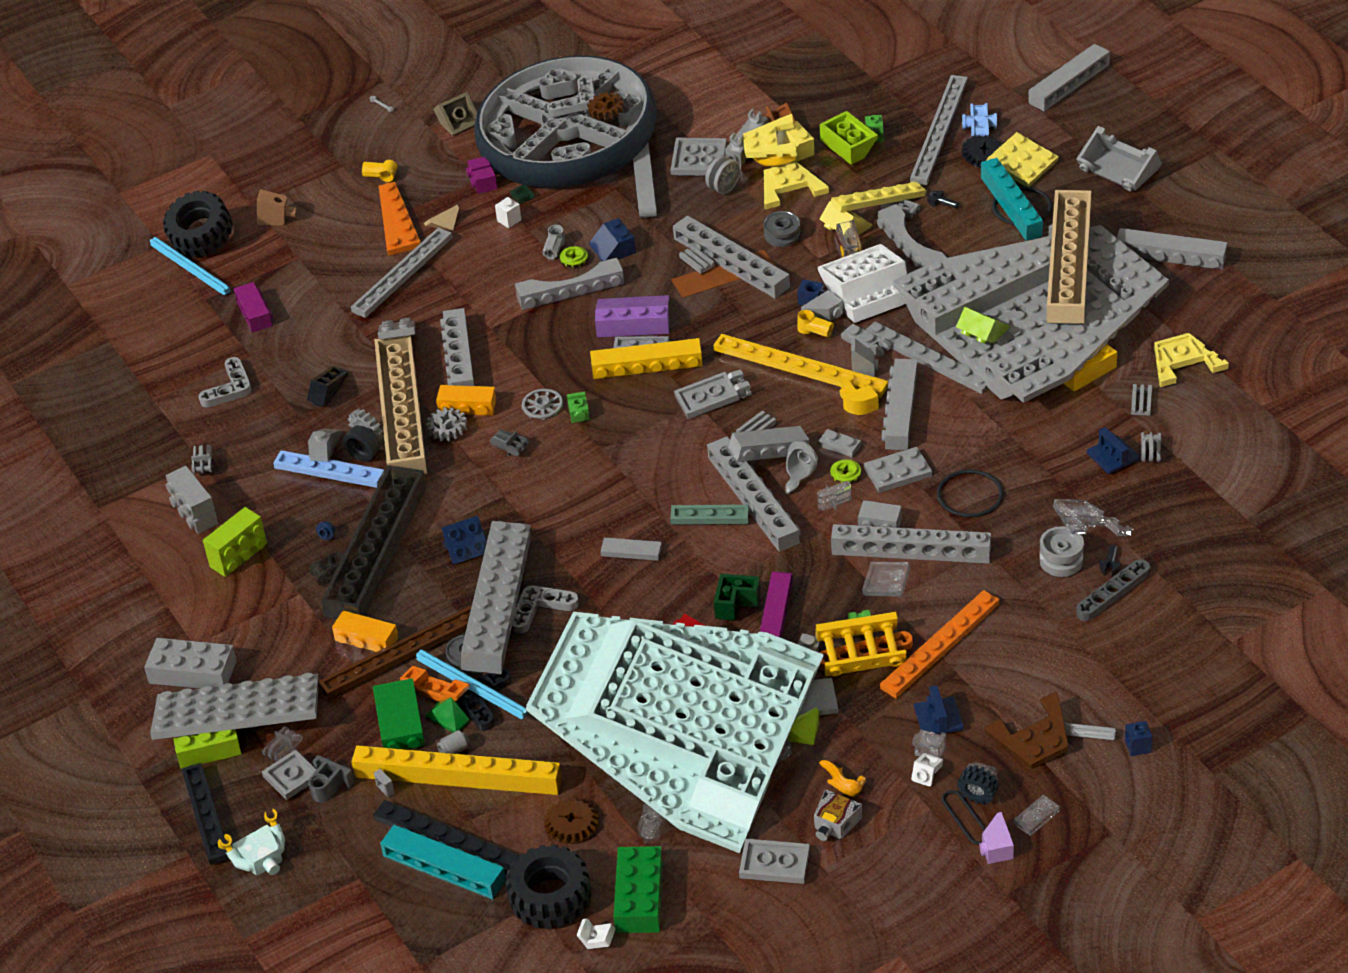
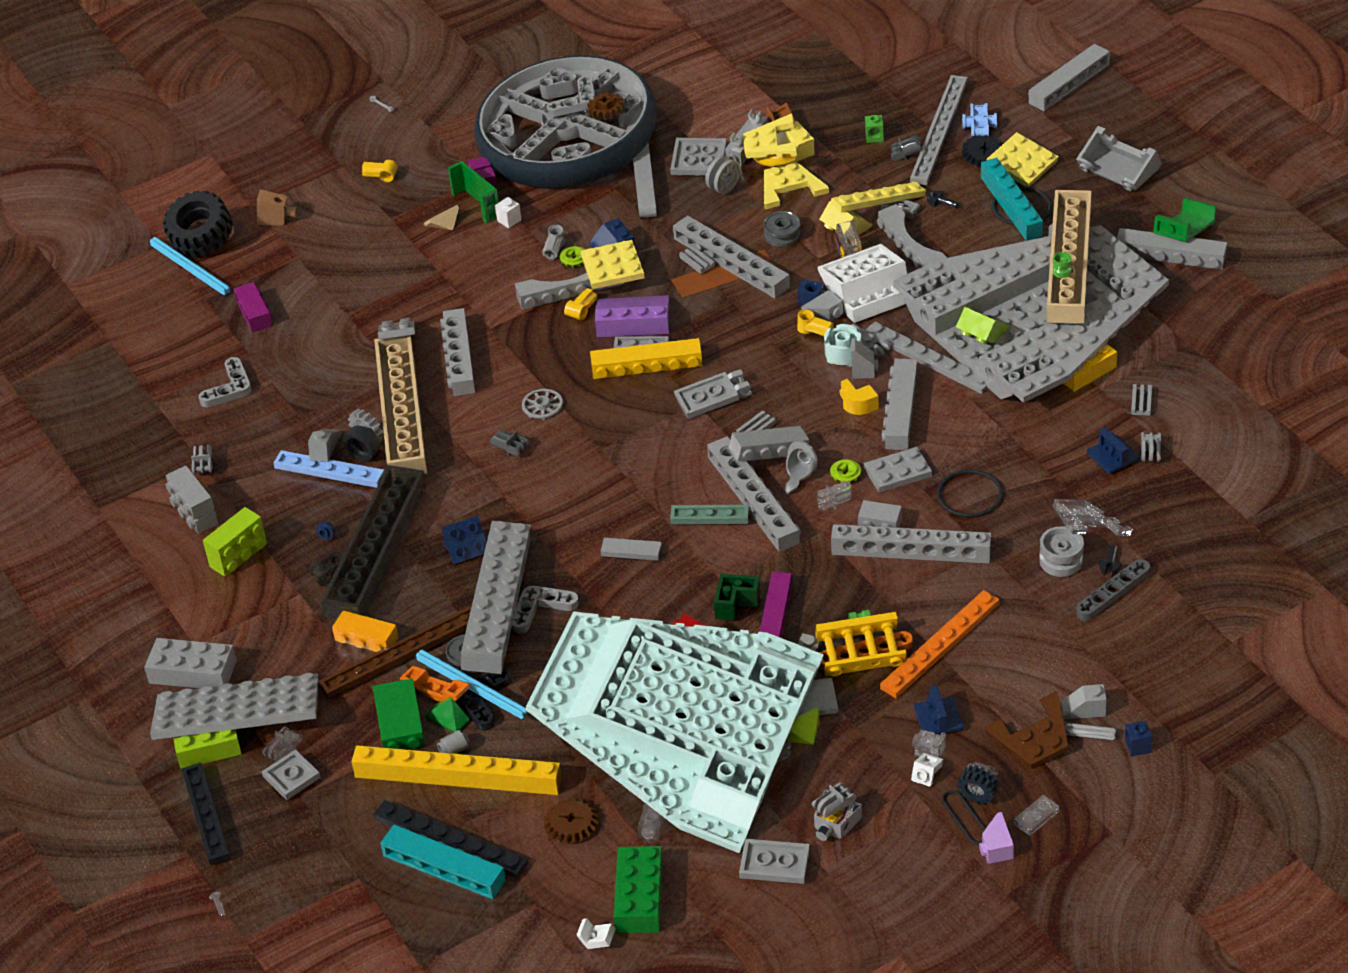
light aqua torso [218,809,285,875] -> none
black slope [307,366,349,406] -> none
dark grey pin [308,755,354,802] -> none
light grey plate [351,228,452,318] -> none
light grey tile [374,769,395,797] -> none
orange wing [379,182,421,256] -> none
light grey gear [426,407,467,441] -> none
dark tan slope [433,92,477,135] -> none
light orange brick [436,385,497,415] -> none
black tyre [506,844,591,929] -> none
clear green tile [510,184,534,204] -> none
bright green brick [567,392,590,423] -> none
yellow plate [713,334,888,398] -> none
light grey plate [818,429,861,458] -> none
light orange piece [819,760,866,797] -> none
lime slope [820,111,878,165] -> none
clear plate [862,562,910,597] -> none
light yellow wing [1154,333,1229,387] -> none
none -> clear piece [209,891,226,916]
none -> green panel [448,161,499,223]
none -> yellow piece [564,288,597,321]
none -> light yellow plate [581,240,644,289]
none -> light grey arm [812,782,857,819]
none -> light aqua brick [824,324,861,367]
none -> dark grey arm [891,135,921,161]
none -> bright green wheel [1053,252,1072,278]
none -> light grey slope [1061,684,1106,720]
none -> green panel [1153,198,1217,242]

